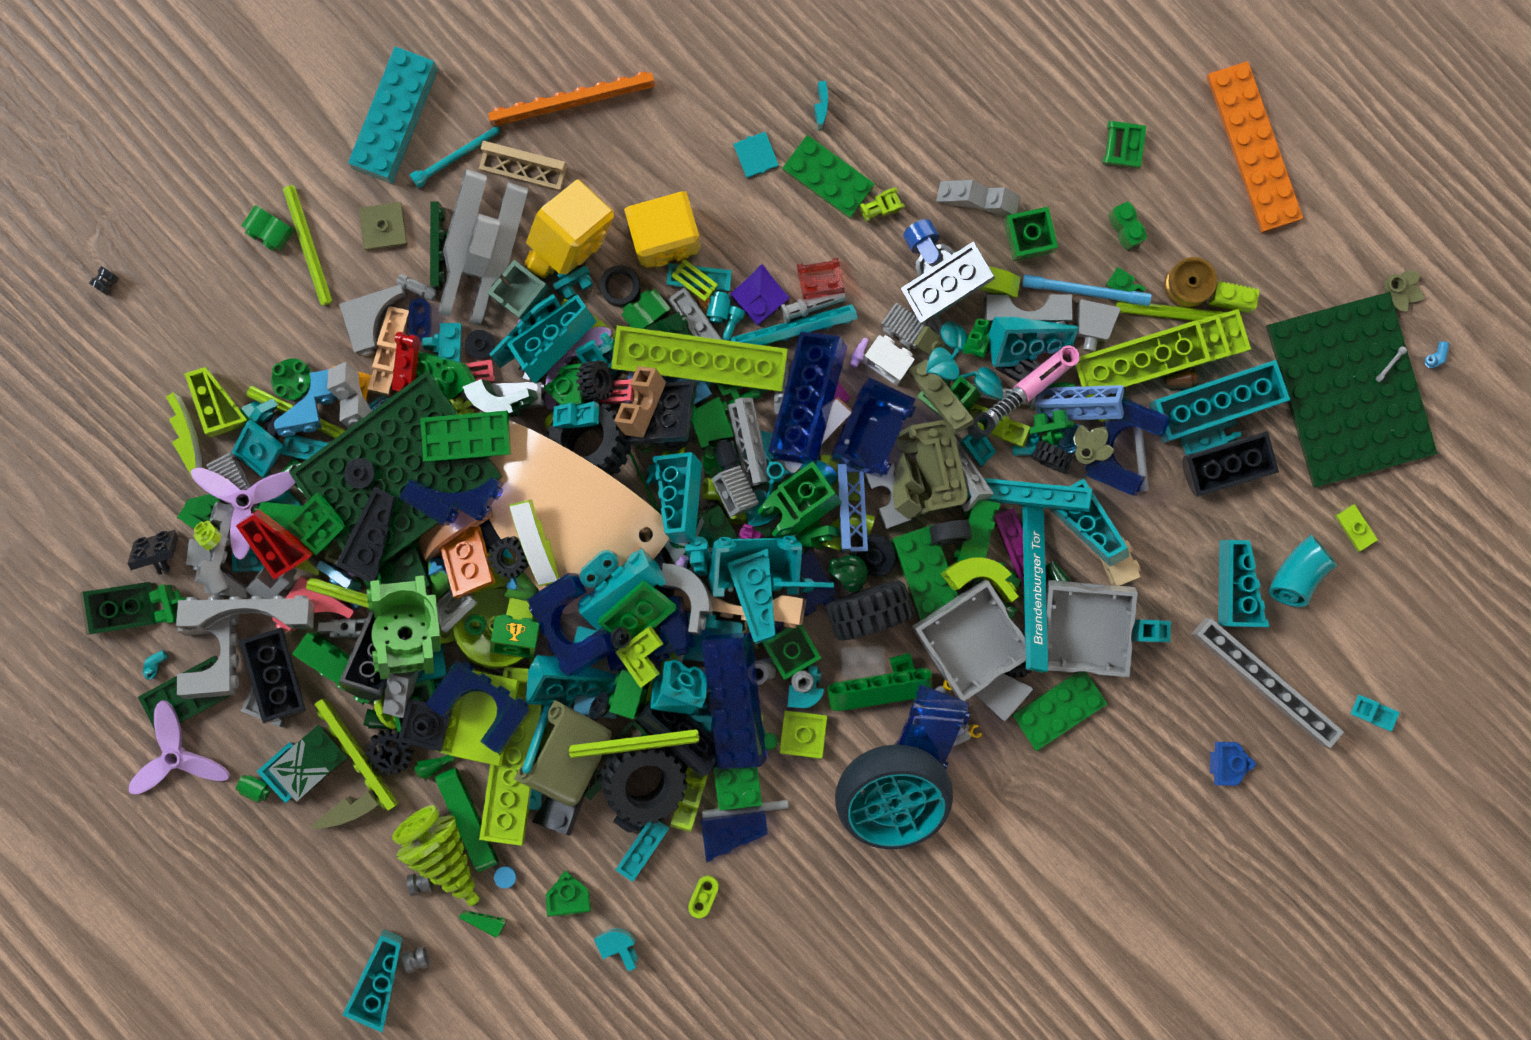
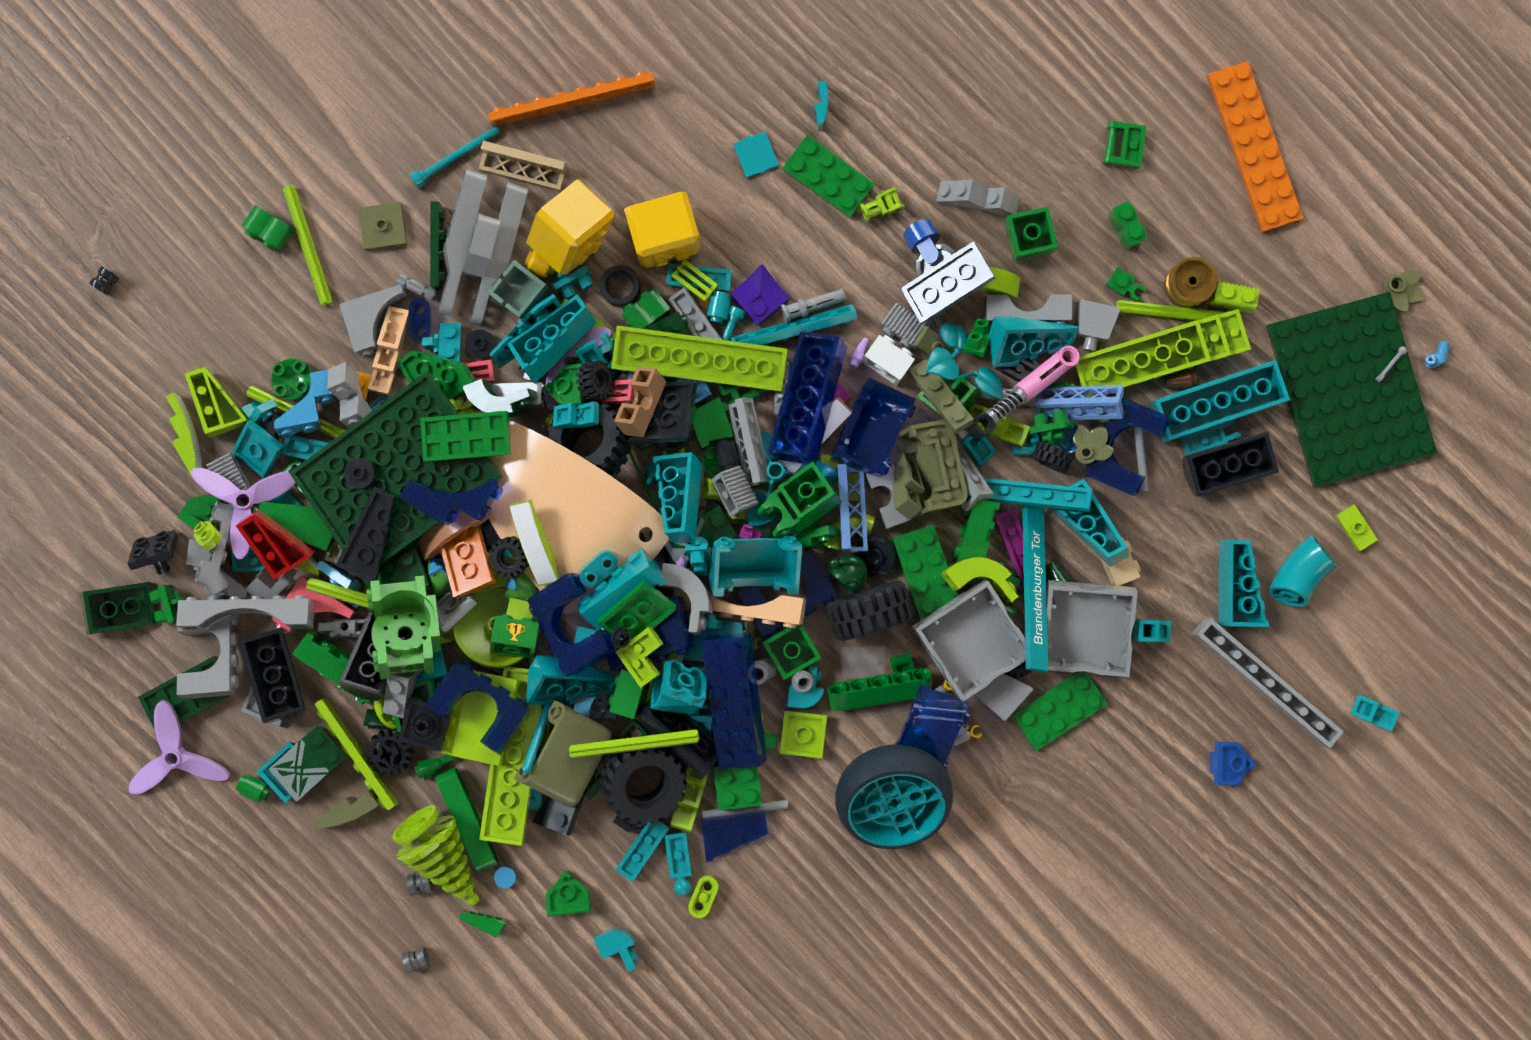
teal arm [142,649,168,680] -> none
green slope [287,492,345,555] -> none
teal wedge [342,929,403,1033] -> none
teal brick [348,46,438,184] -> none
red plate [392,331,420,392] -> none
green plate [464,614,486,635] -> none
teal wing [727,549,776,645] -> none
teal flag [771,577,834,593] -> none
clear red plate [796,258,845,300] -> none
black tyre [929,520,972,546] -> none
dark azure piece [1022,274,1151,306] -> none
none -> teal plate [665,832,692,896]

